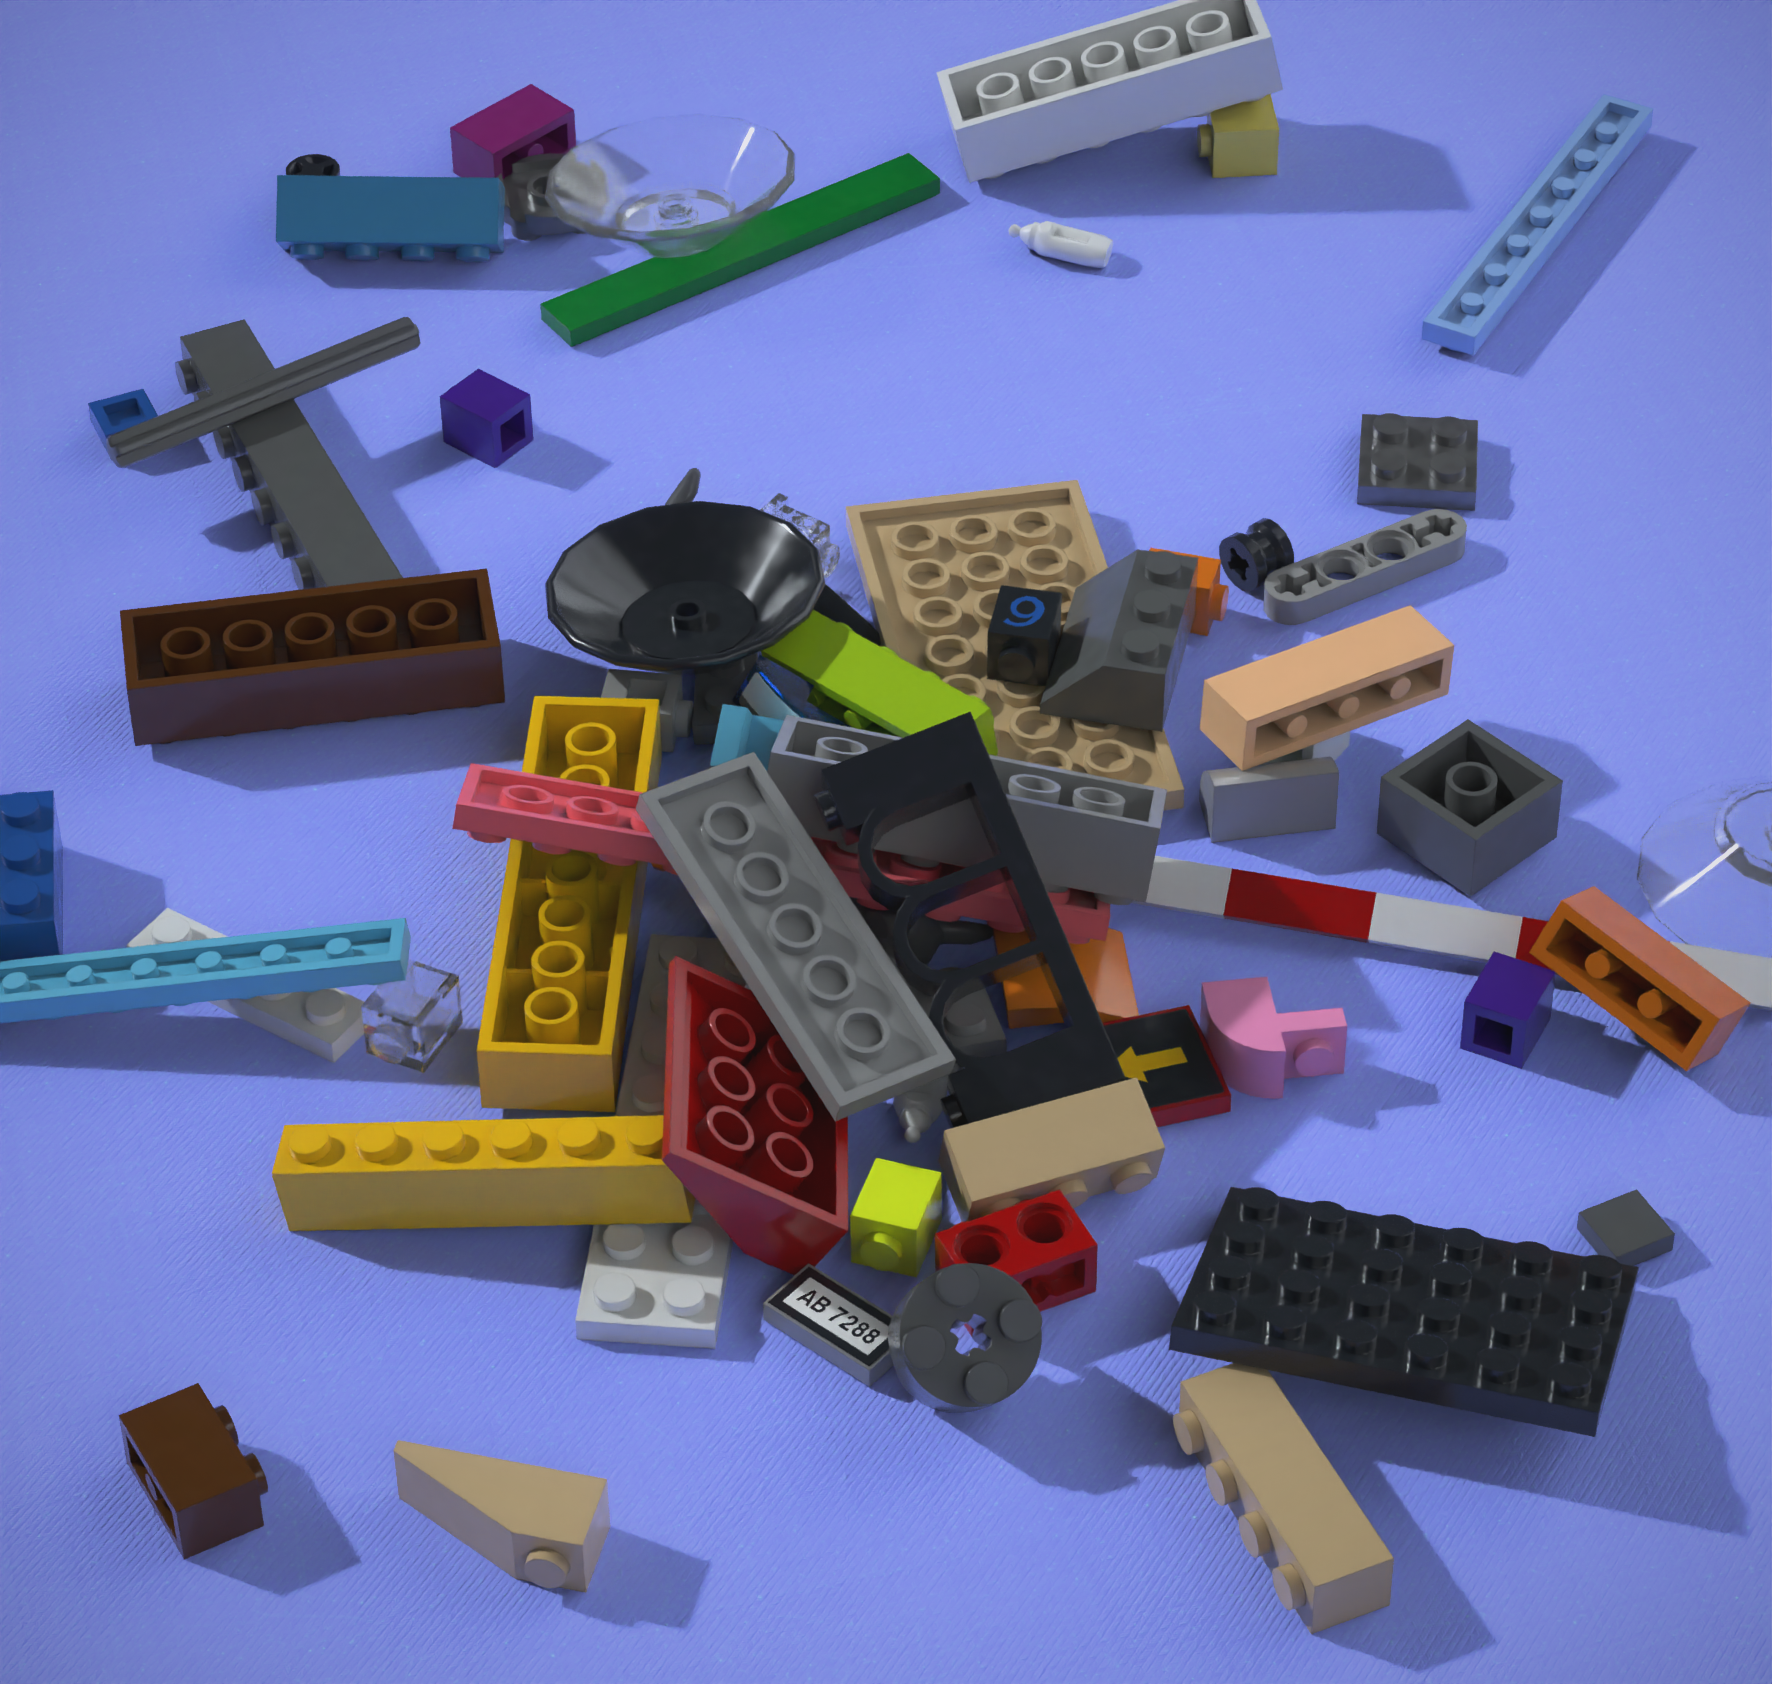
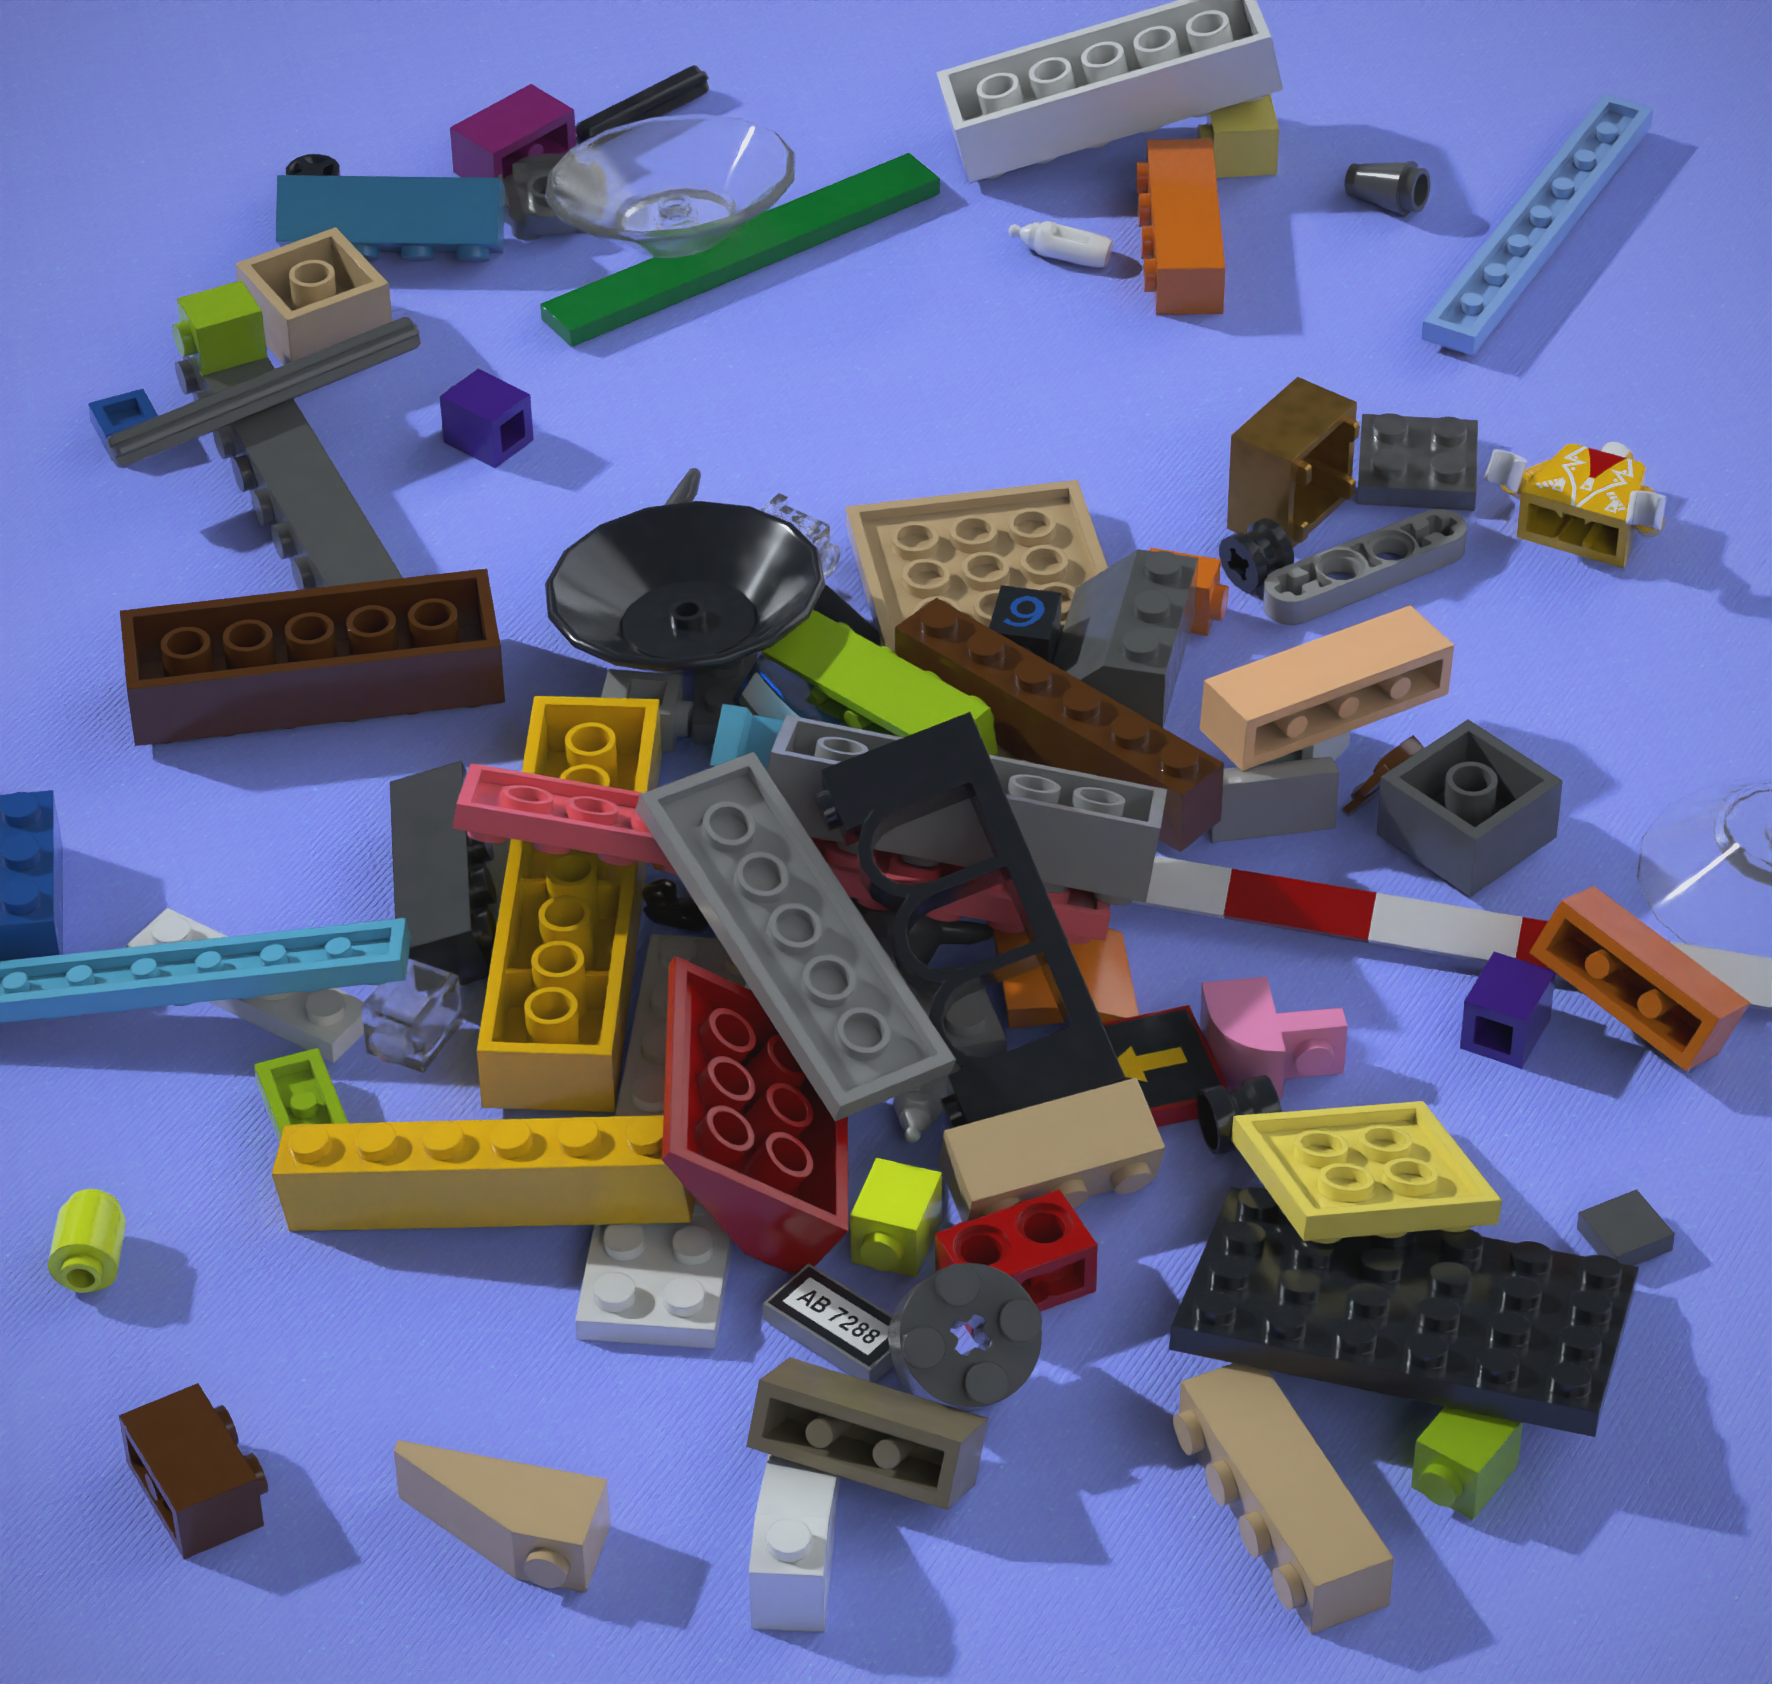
none -> neon yellow brick [48,1189,126,1293]
none -> lime brick [172,280,267,376]
none -> tan brick [235,227,392,365]
none -> lime plate [254,1048,348,1143]
none -> black brick [390,761,497,997]
none -> black axle [575,65,709,152]
none -> black arm [642,879,710,931]
none -> dark tan brick [746,1357,989,1510]
none -> white slope [749,1454,840,1632]
none -> reddish brown brick [895,597,1224,852]
none -> orange brick [1136,138,1225,315]
none -> black wheel [1196,1075,1282,1155]
none -> pearl gold container [1227,376,1360,548]
none -> light yellow plate [1231,1101,1502,1244]
none -> reddish brown piece [1341,735,1425,817]
none -> dark grey cone [1344,161,1431,216]
none -> lime brick [1411,1407,1523,1520]
none -> yellow torso [1484,442,1667,568]

